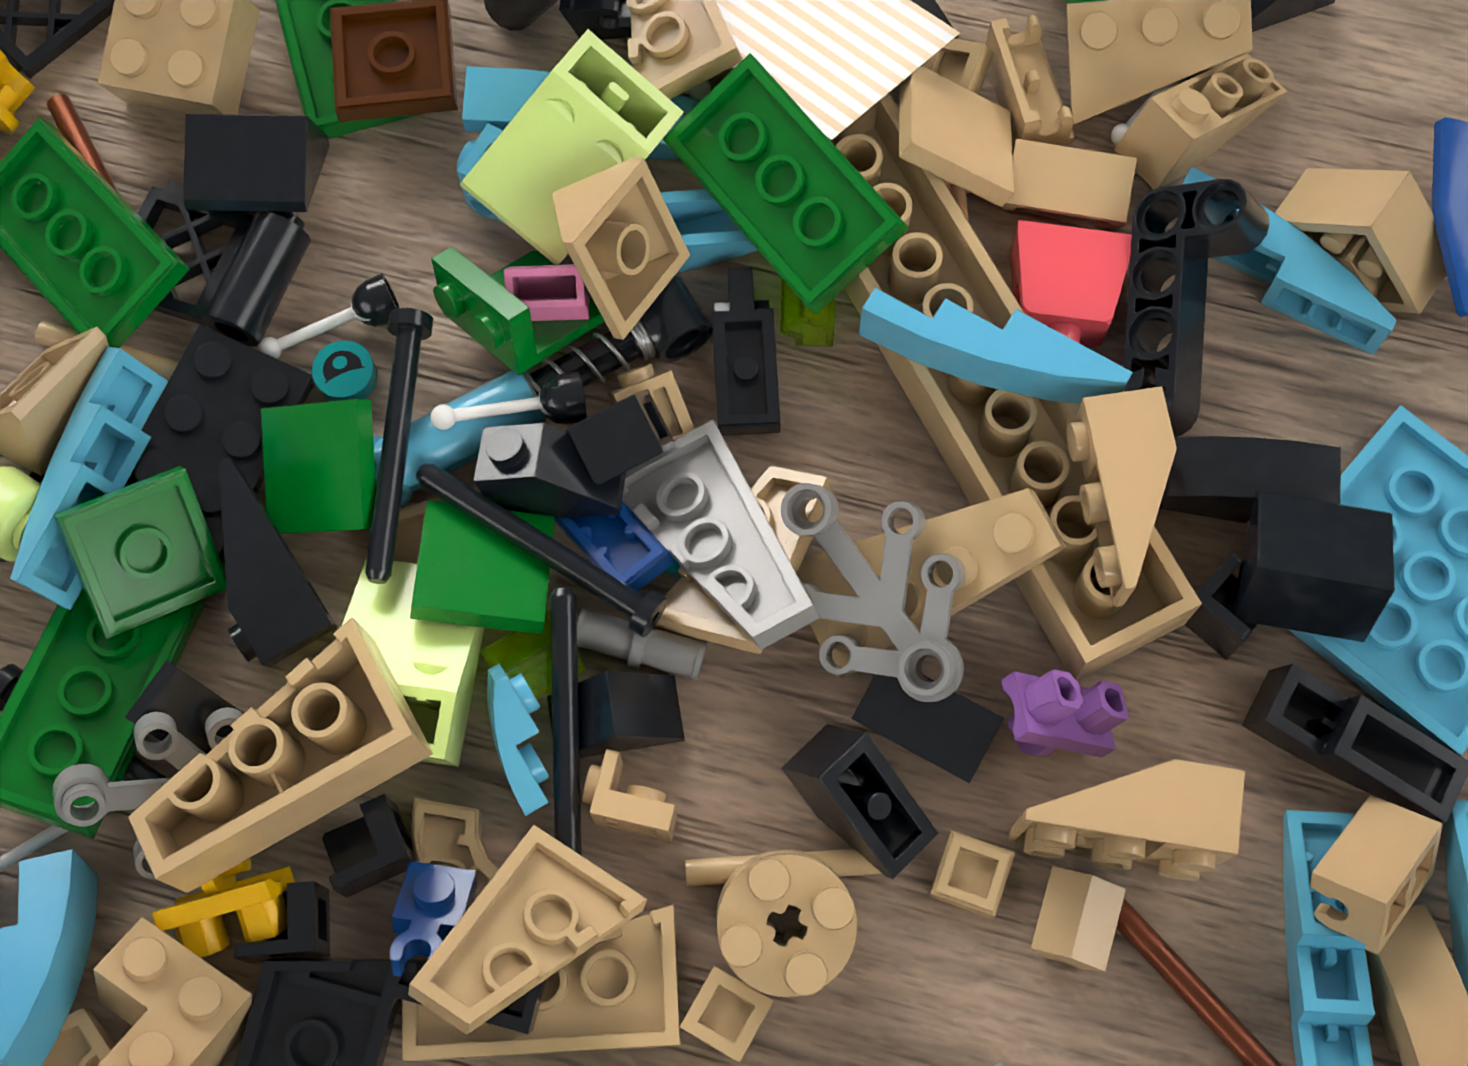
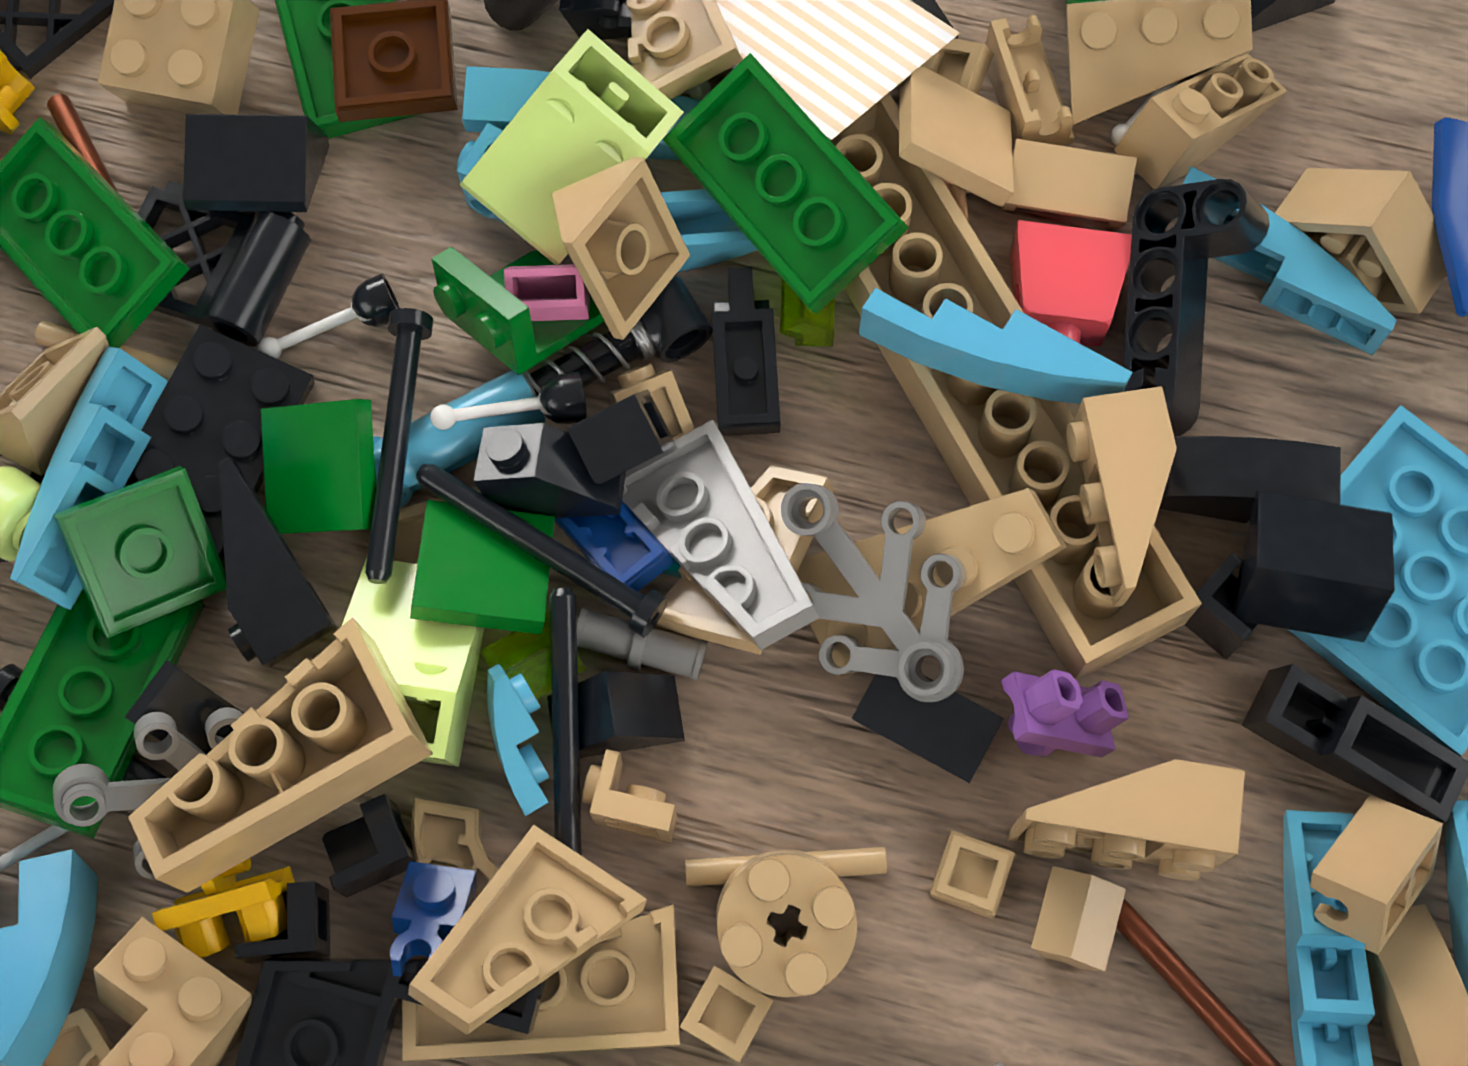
teal tile [312,341,377,402] -> none
black slope [781,724,938,879] -> none

